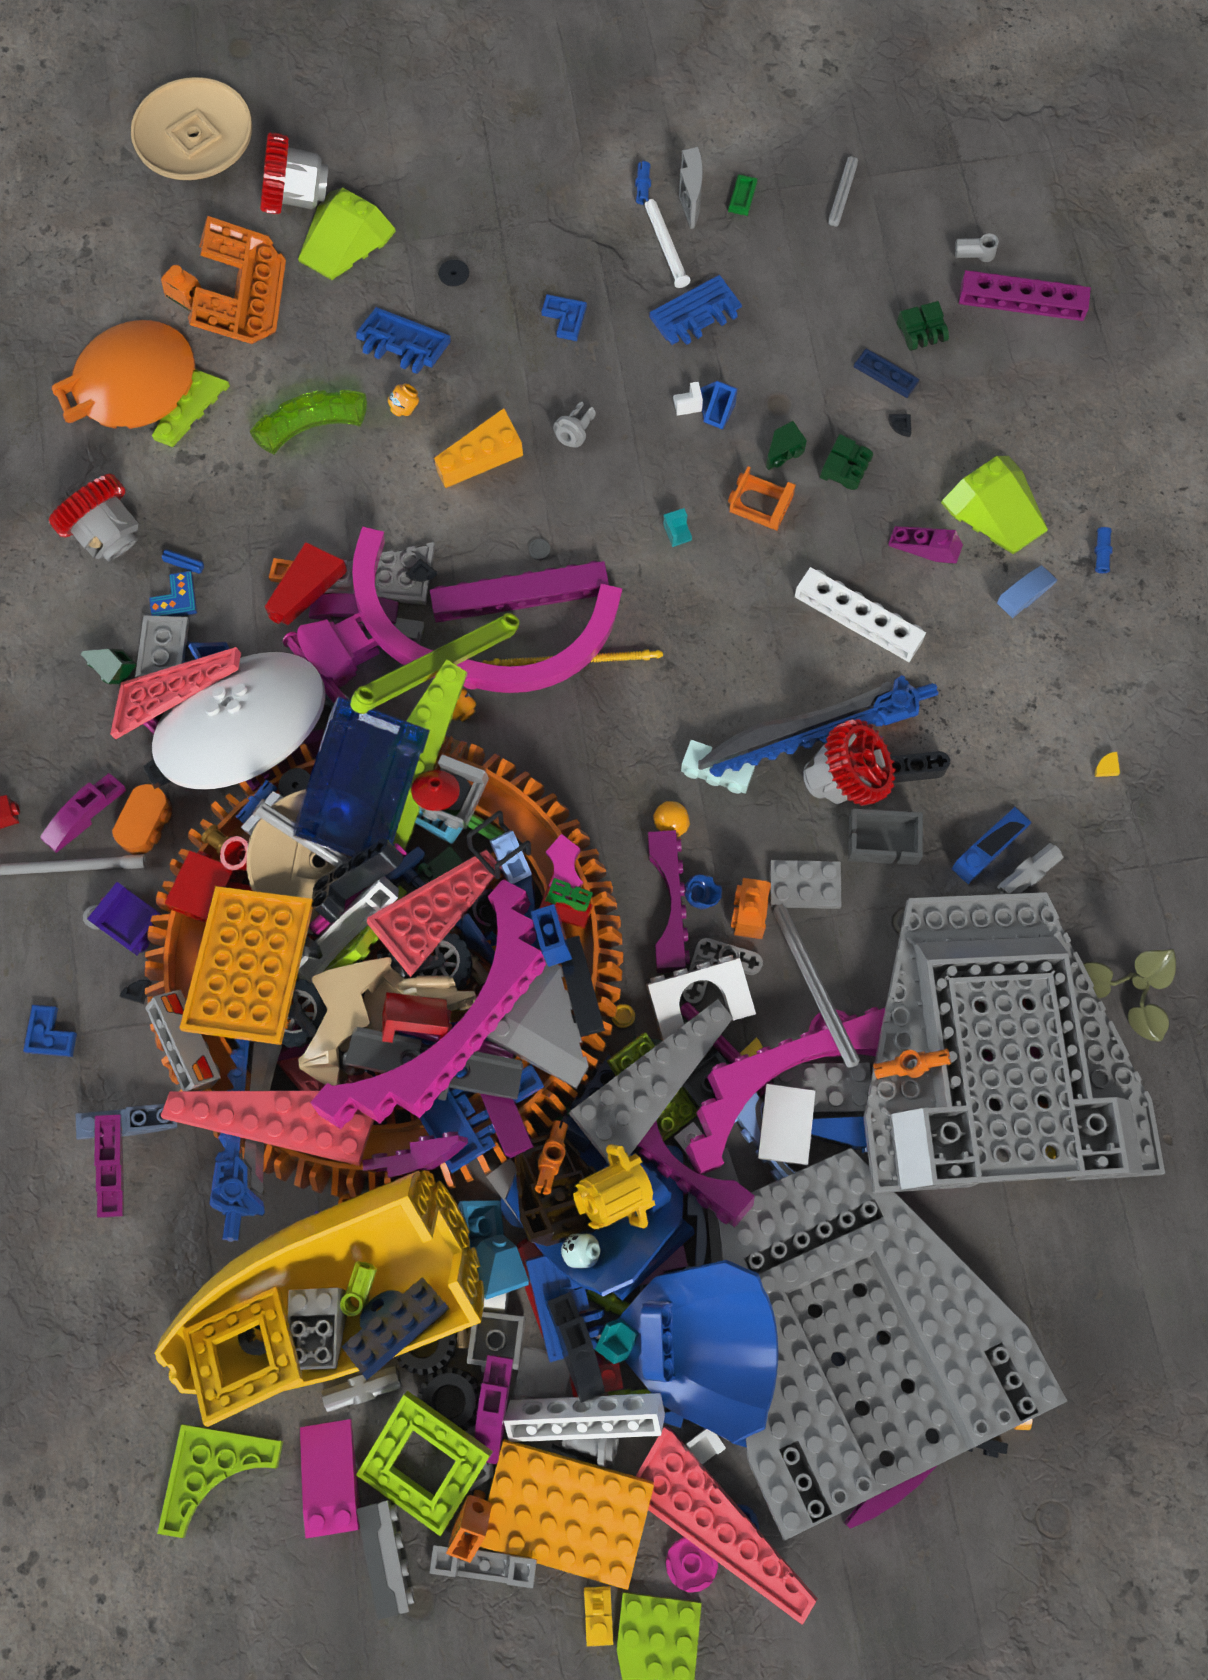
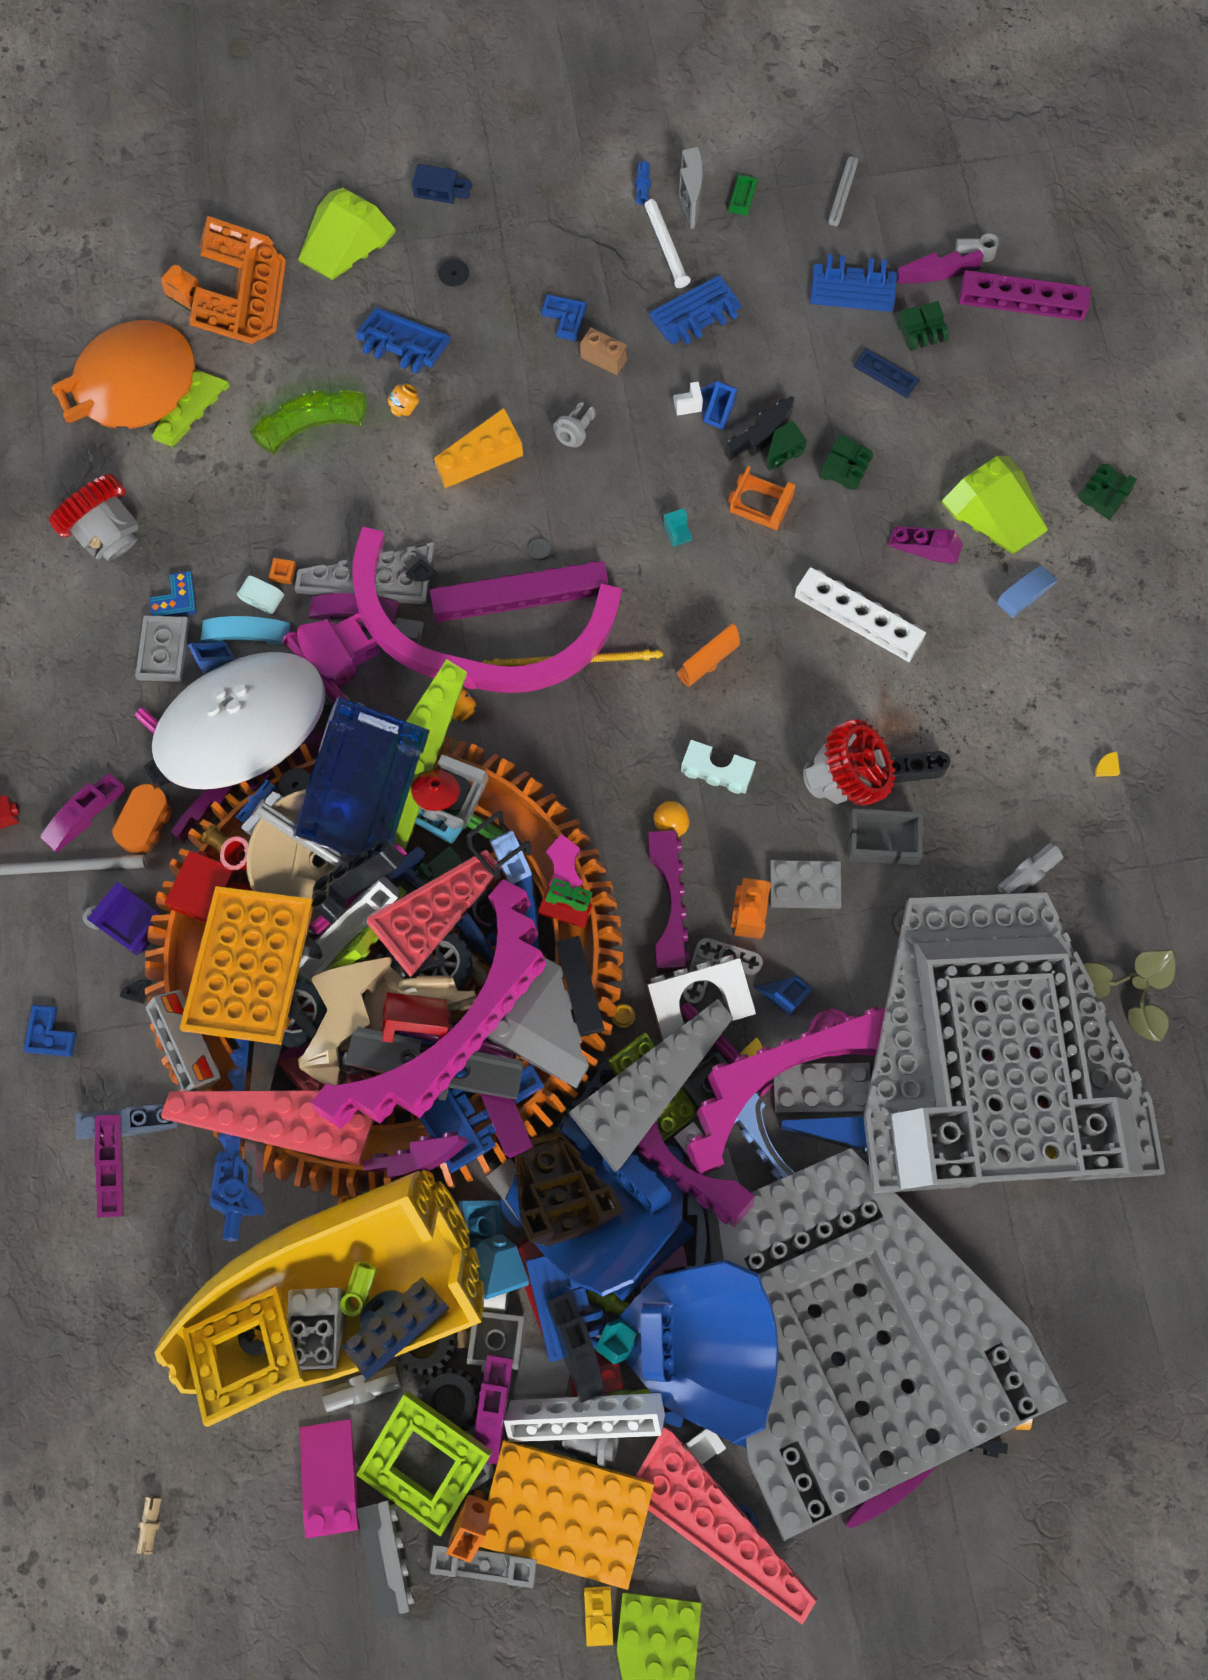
slope [81,649,137,685] -> none
coral wing [110,647,241,739] -> none
tan dish [131,77,252,180] -> none
lime plate [157,1424,283,1538] -> none
blue axle [162,549,204,574] -> none
piece [260,132,328,214] -> none
red slope [265,542,347,625] -> none
lime piece [350,613,520,714] -> none
blue brick [531,904,572,967] -> none
orange pin [535,1121,568,1195] -> none
light aqua head [561,1234,600,1268] -> none
yellow container [573,1144,655,1229] -> none
dark pink tile [666,1536,718,1593] -> none
blue hair [684,874,722,909] -> none
piece [698,675,939,777] -> none
white tile [758,1084,815,1165] -> none
light grey axle [773,904,860,1068] -> none
orange pin [873,1048,951,1079] -> none
black tile [888,414,911,437] -> none
slope [951,807,1032,885] -> none
blue pin [1094,527,1113,573] -> none
none -> tan pin [136,1496,162,1554]
none -> magenta slope [171,784,241,843]
none -> medium azure slope [200,616,291,645]
none -> light aqua beam [237,576,284,614]
none -> dark blue brick [412,164,473,204]
none -> medium nougat hinge [580,327,627,375]
none -> orange panel [677,623,740,687]
none -> black slope [725,396,794,461]
none -> blue slope [754,974,813,1017]
none -> blue hinge [810,254,897,312]
none -> magenta slope [896,249,984,284]
none -> dark green legs [1078,464,1137,520]

